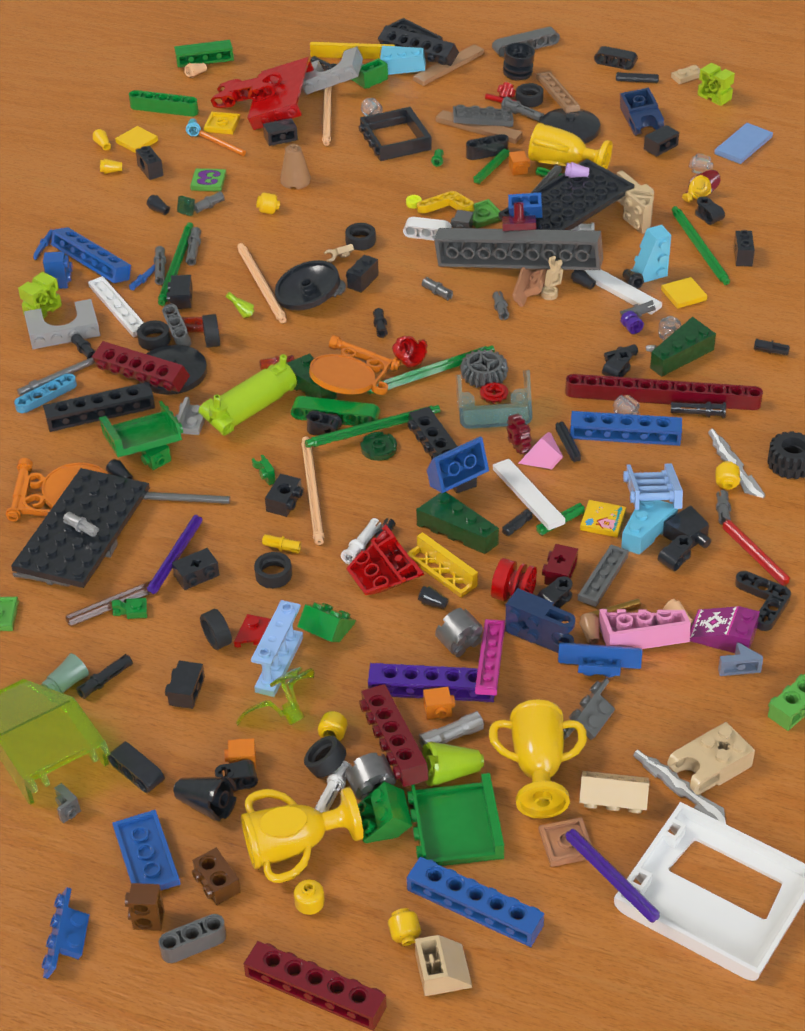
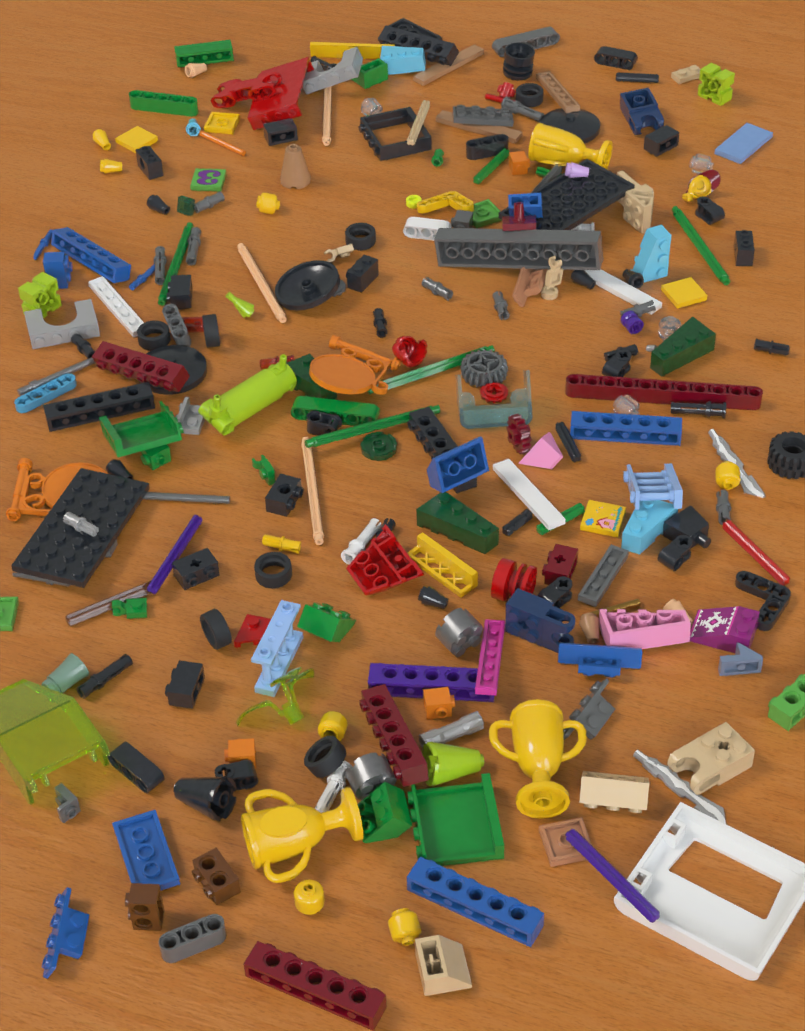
none -> tan axle [407,100,430,146]

